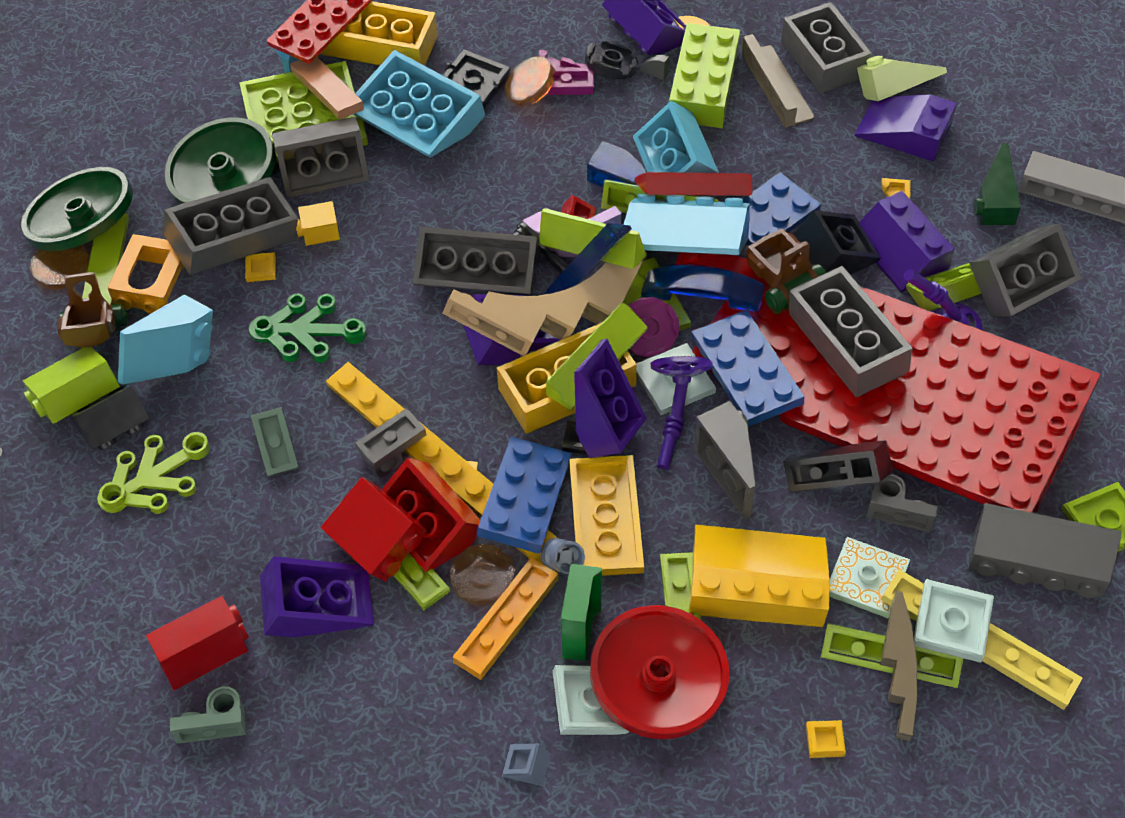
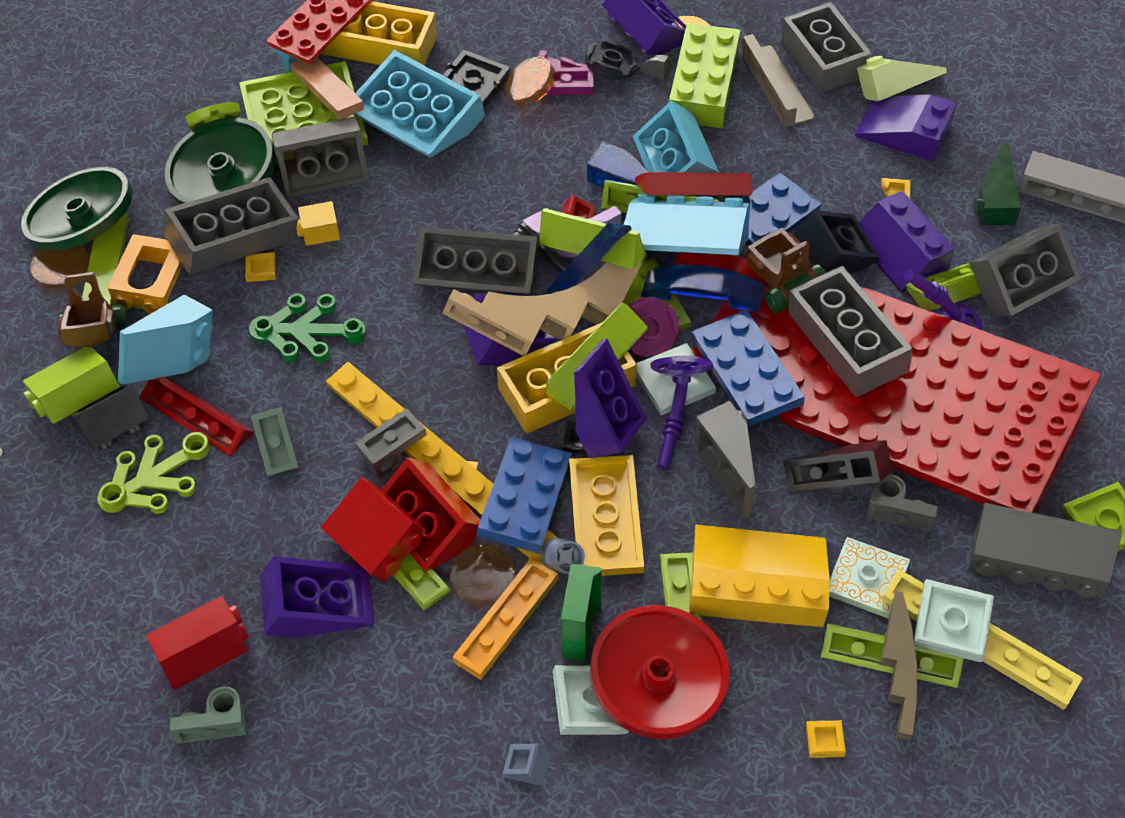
none -> red slope [139,376,255,457]
none -> lime tile [185,102,241,130]

